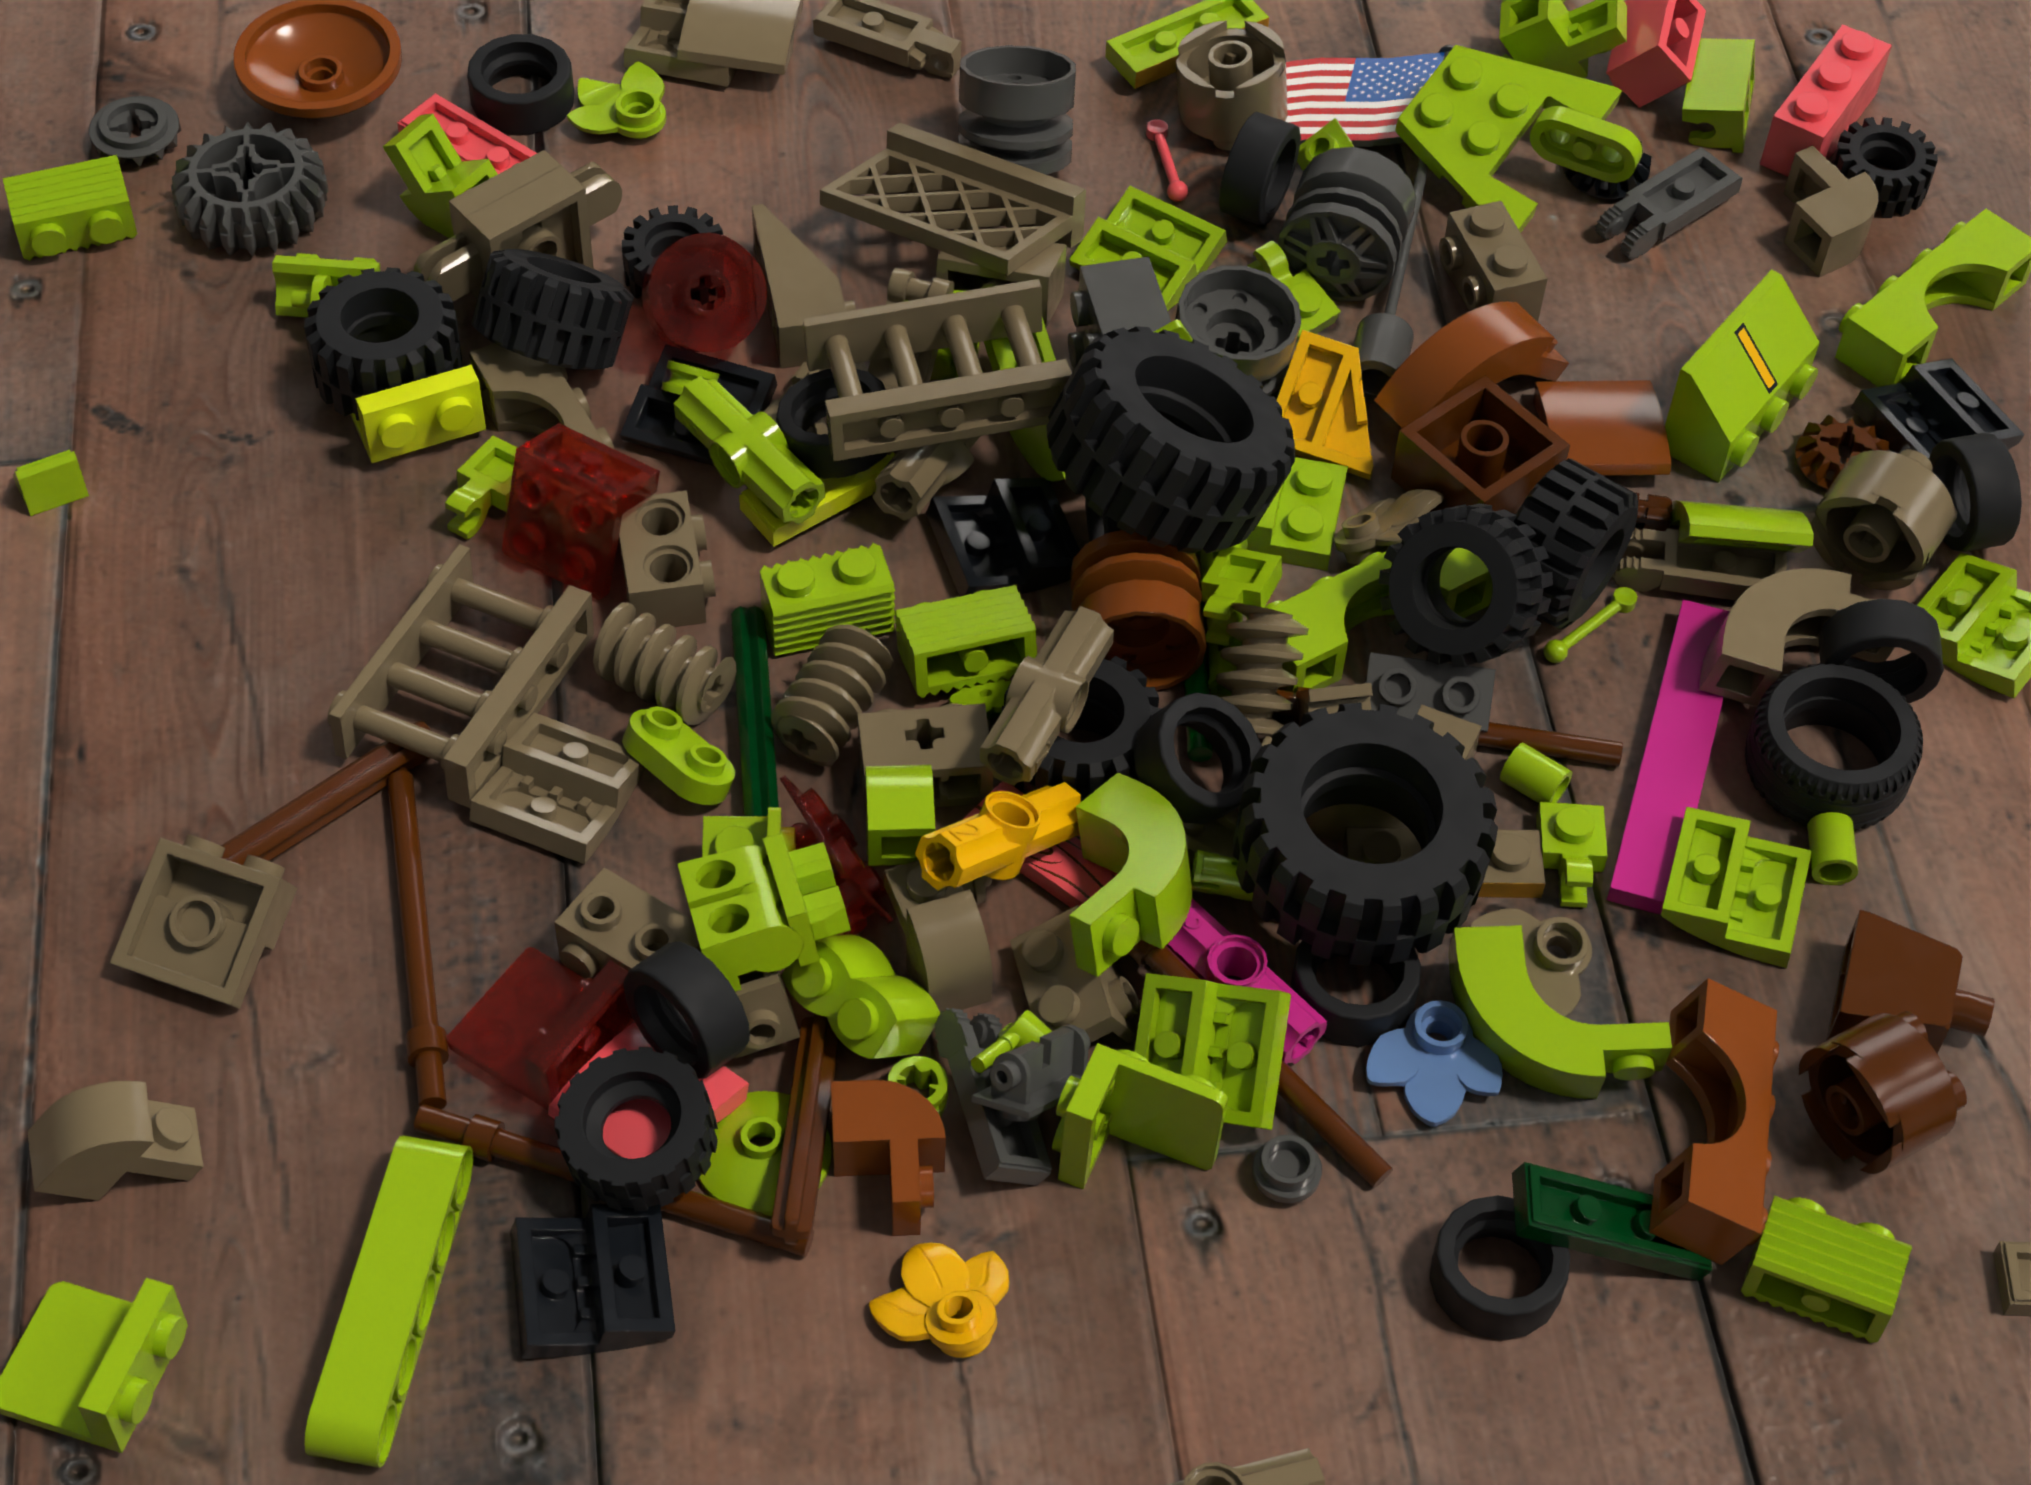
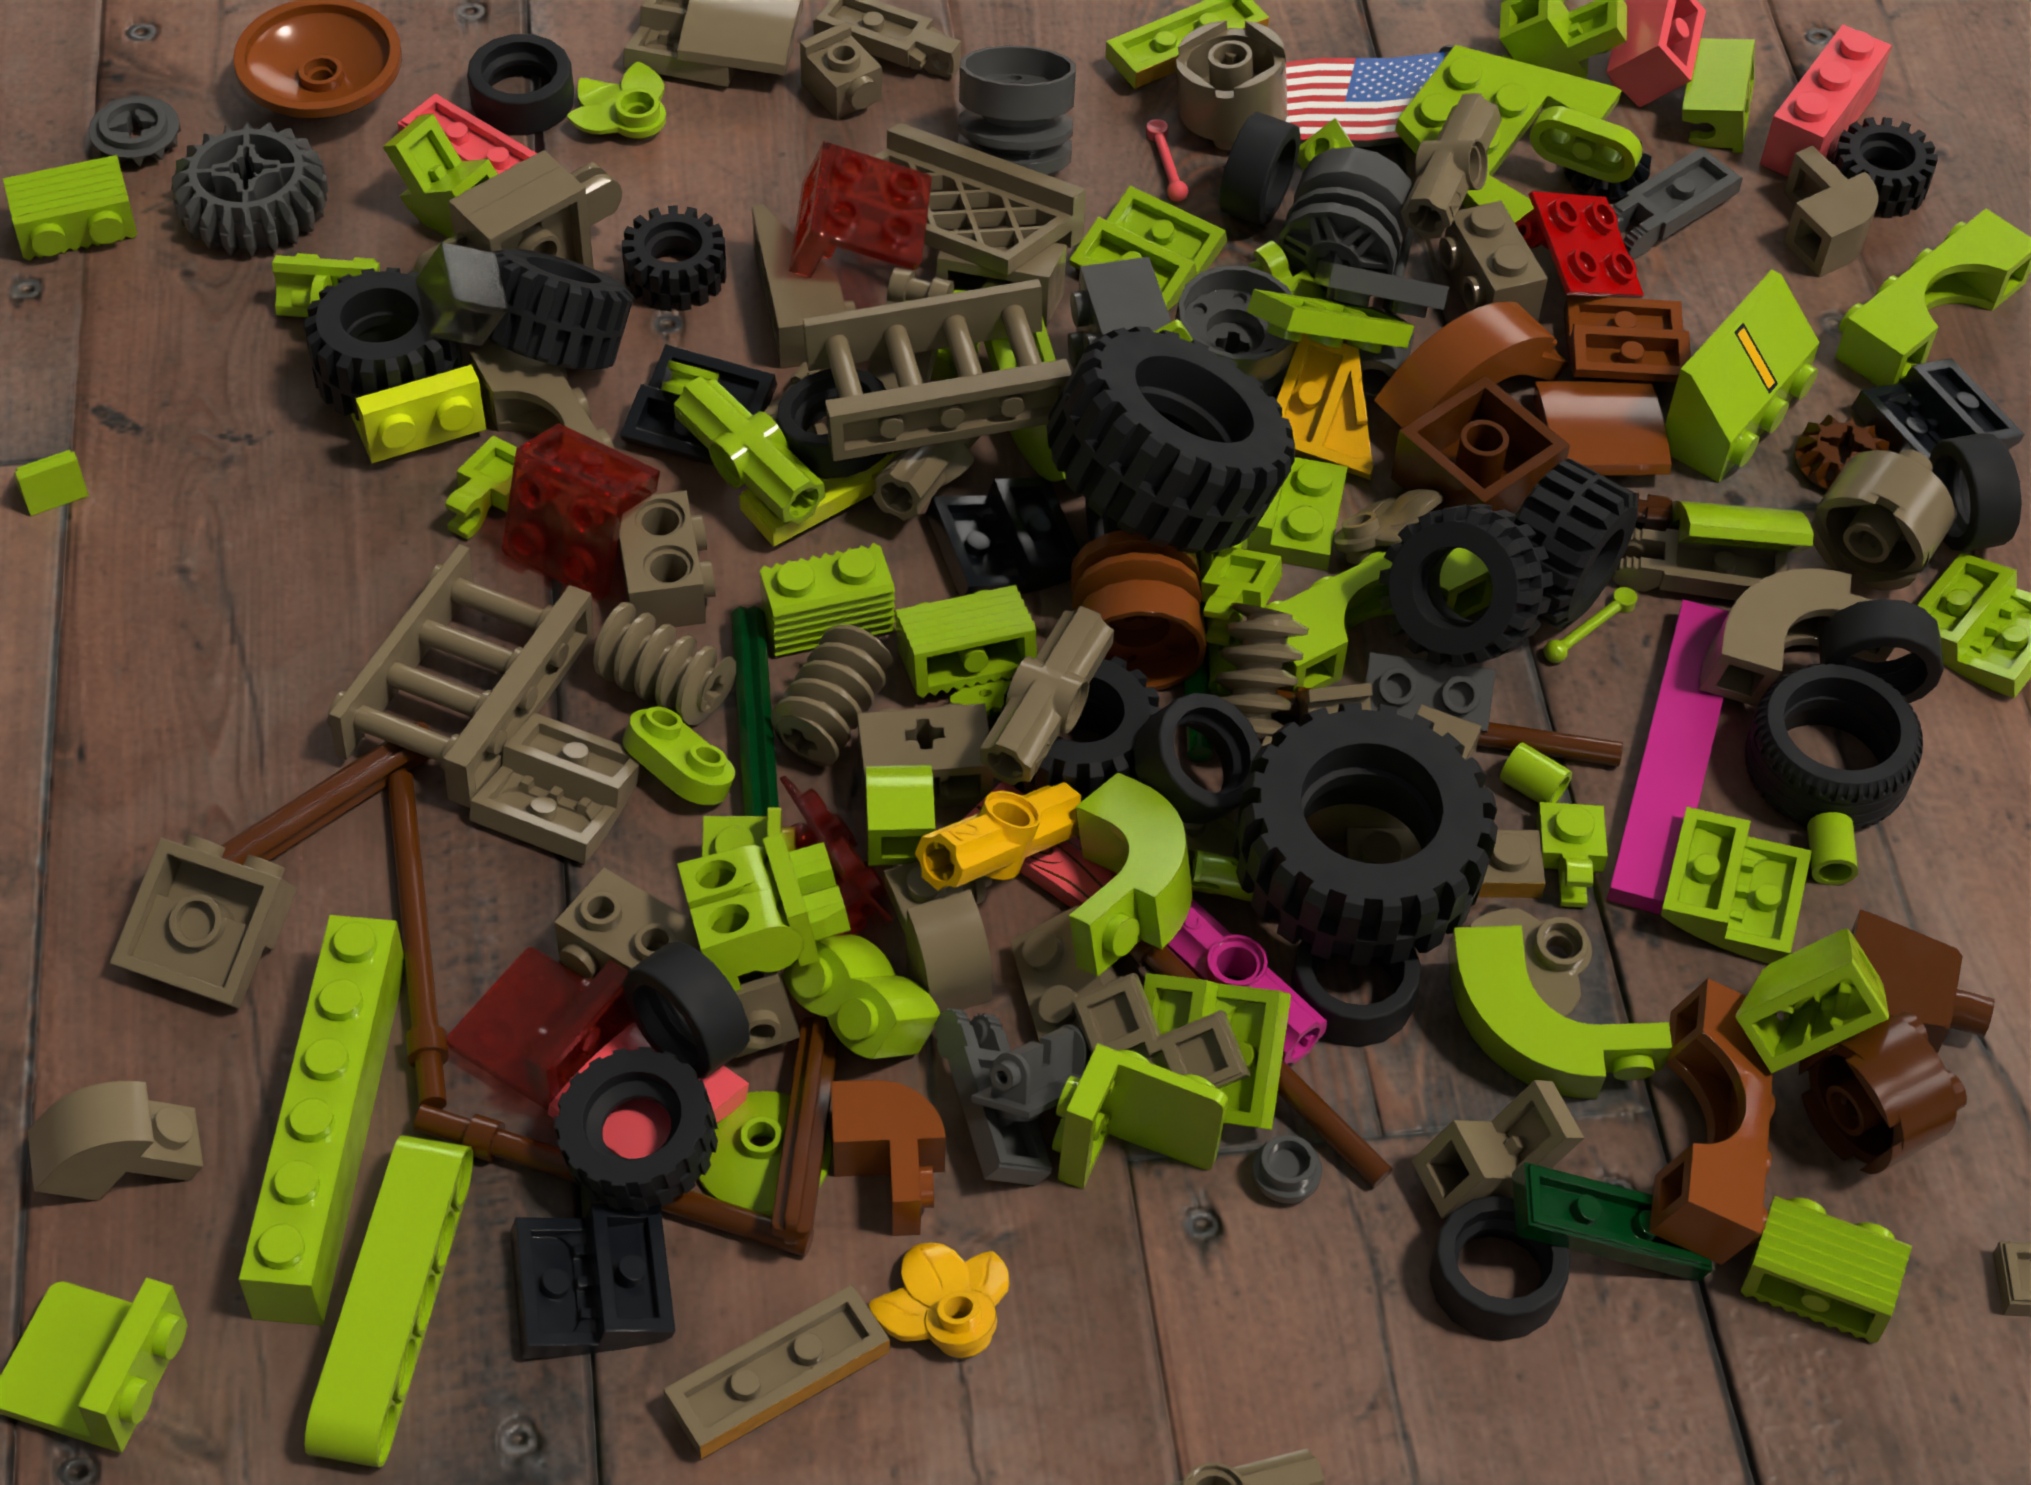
clear red brick [642,233,767,354] -> none
lime bush [887,1056,948,1117] -> none
lime hand [971,1010,1052,1073] -> none
medium blue plate [1366,1000,1503,1126] -> none
none -> lime brick [239,915,405,1326]
none -> clear smoke brick [415,242,508,346]
none -> dark tan plate [663,1284,890,1459]
none -> clear red bracket [789,141,932,278]
none -> dark tan brick [800,21,882,120]
none -> dark tan tile [1070,973,1251,1089]
none -> lime plate [1246,289,1414,353]
none -> dark grey plate [1313,260,1449,318]
none -> dark tan piece [1401,93,1502,239]
none -> dark tan brick [1411,1080,1584,1218]
none -> red hinge [1515,191,1644,298]
none -> dark orange slope [1564,295,1691,383]
none -> lime torso [1735,929,1889,1074]

